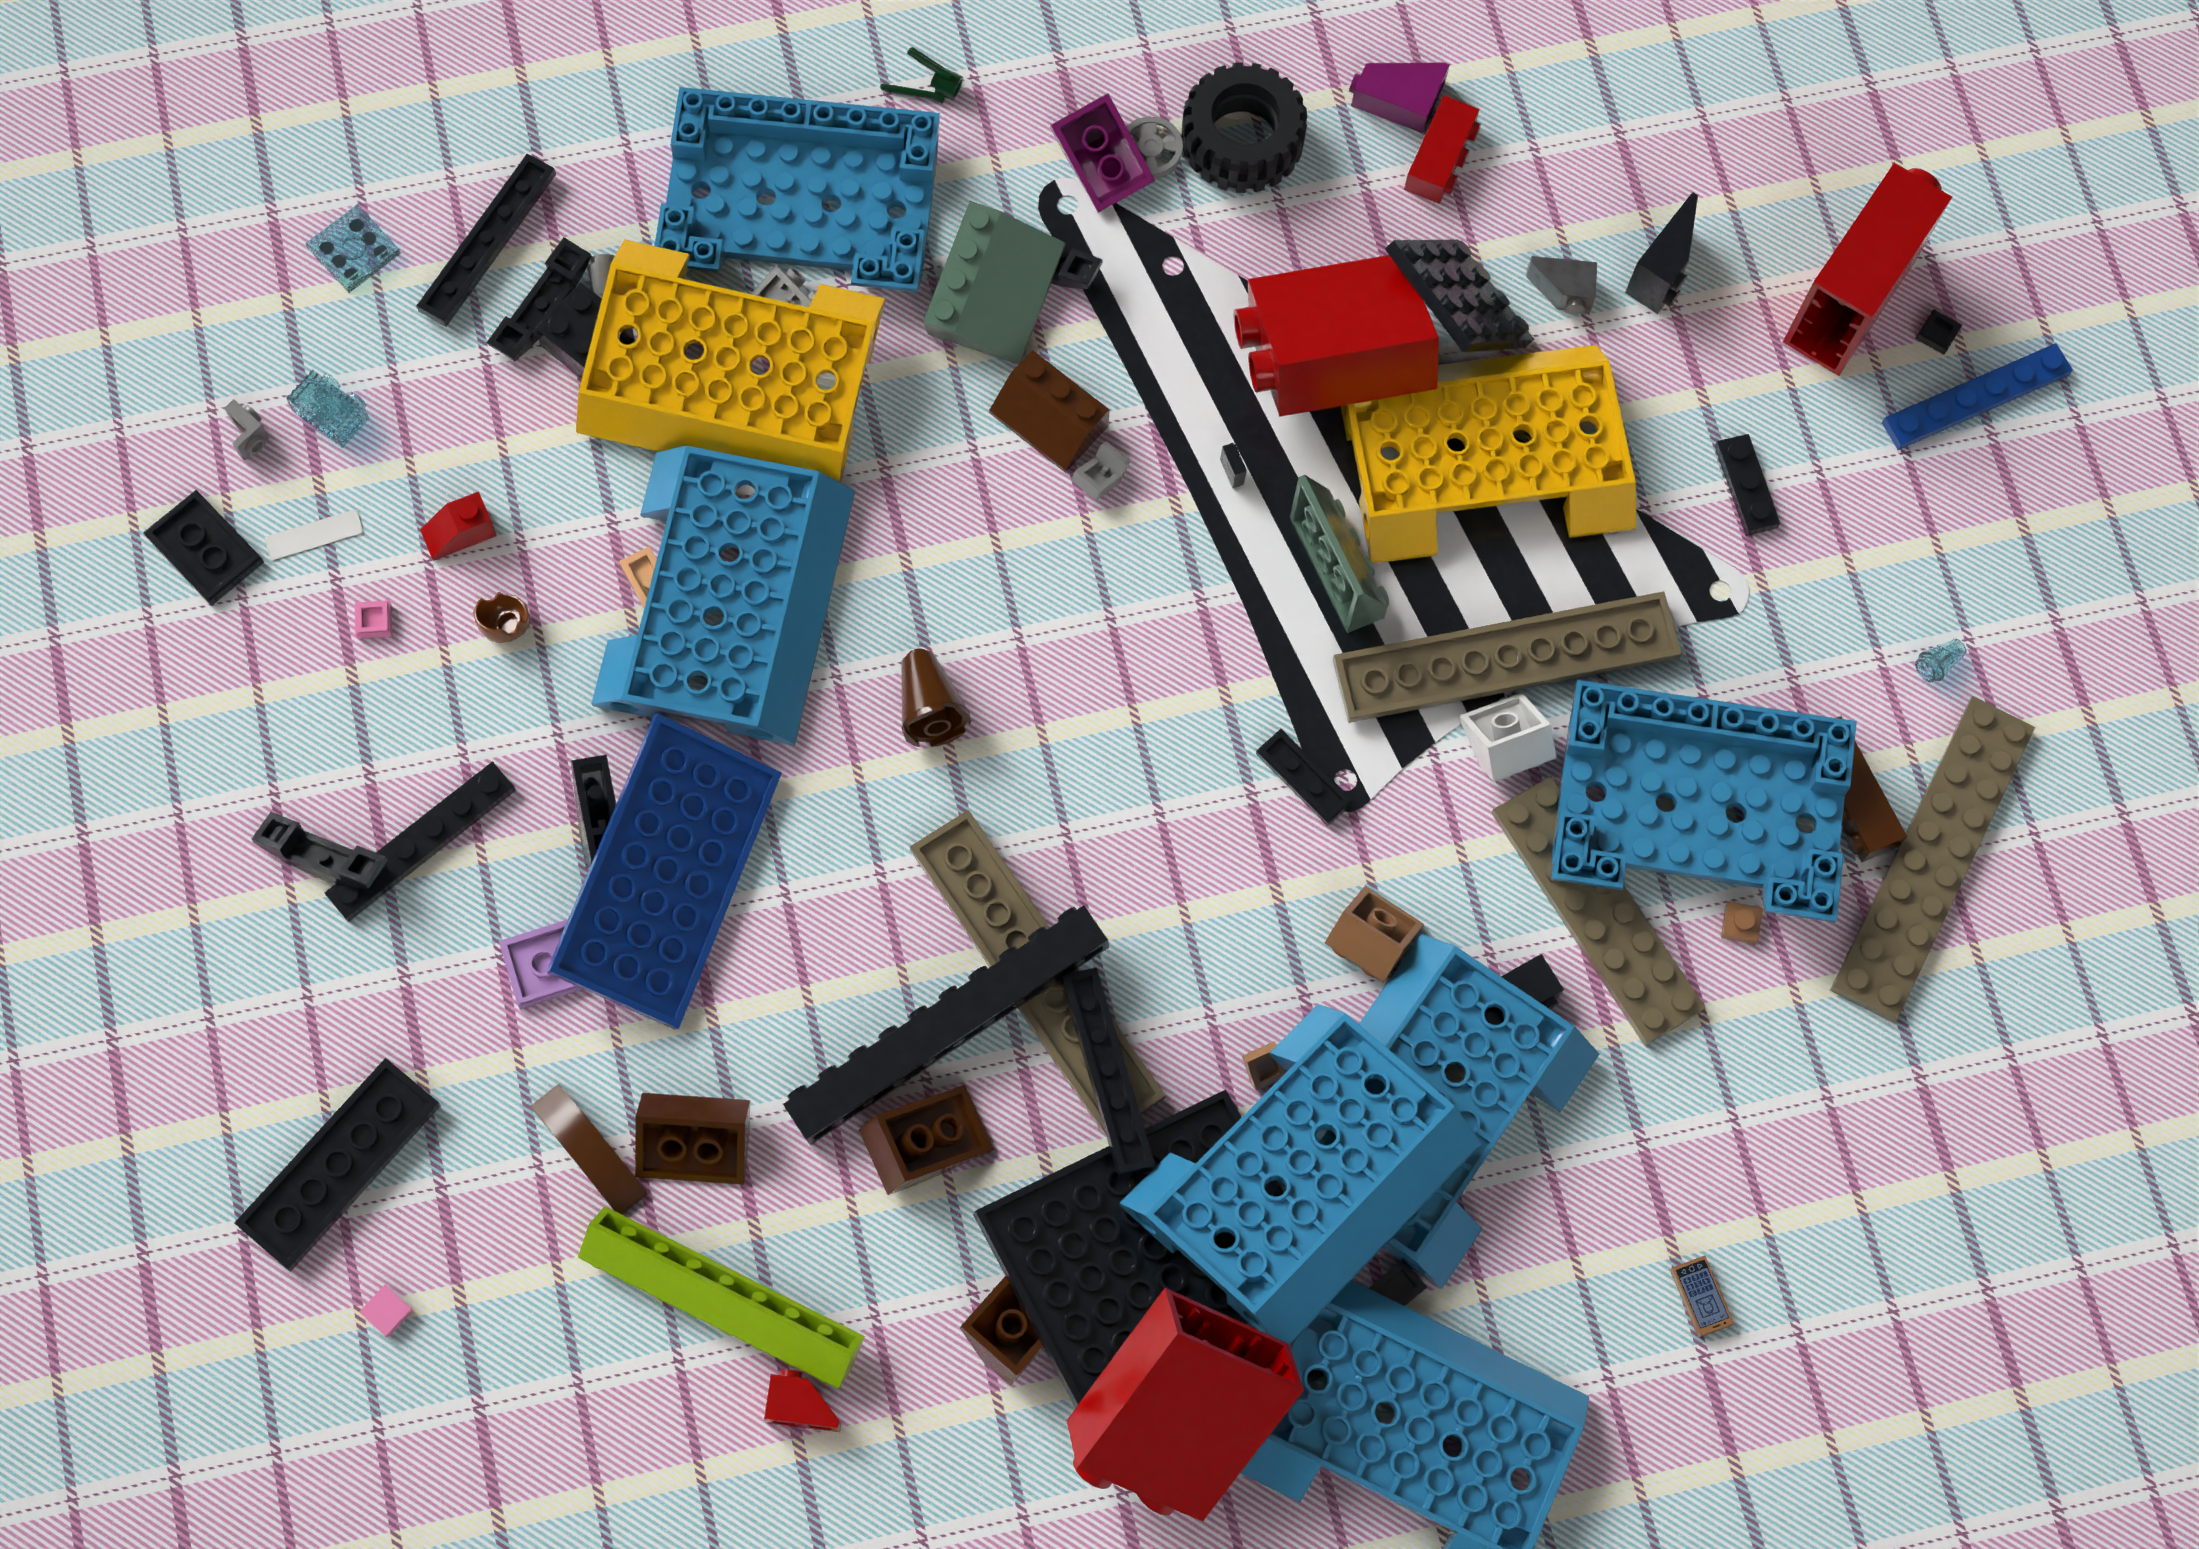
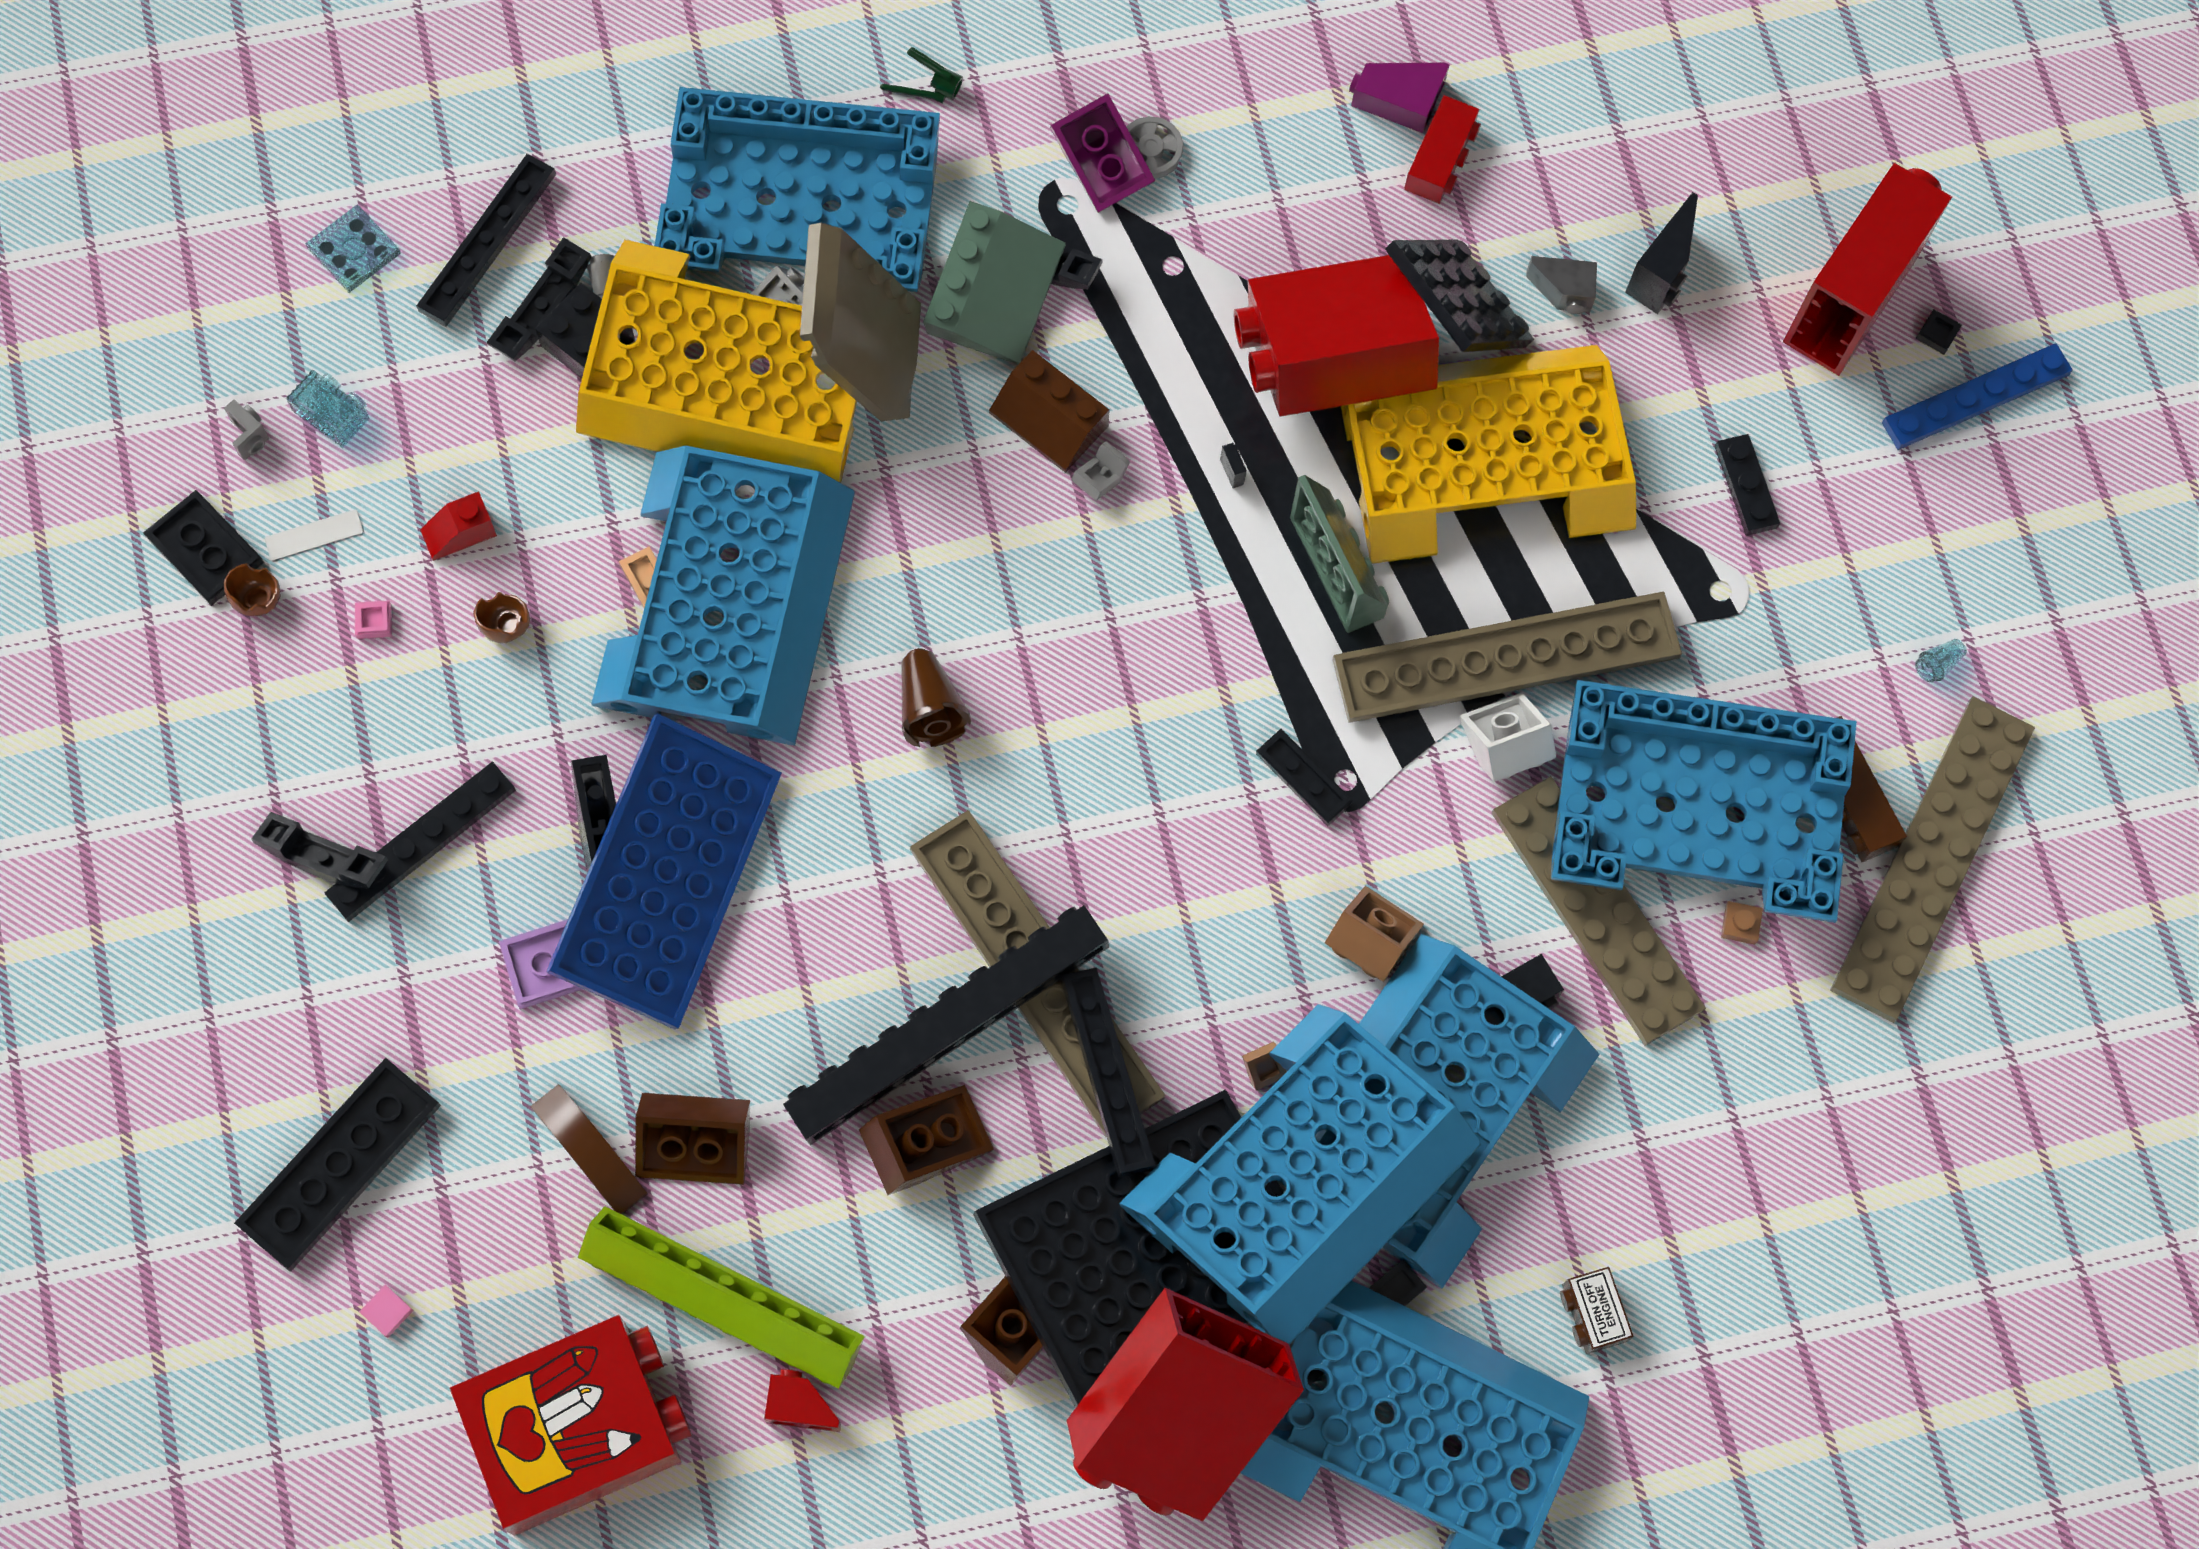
black tyre [1181,62,1307,193] -> none
tile [1670,1256,1734,1338] -> none
none -> dark orange hair [224,563,281,616]
none -> red brick [450,1315,692,1536]
none -> dark tan slope [800,223,921,422]
none -> brick [1560,1267,1634,1355]

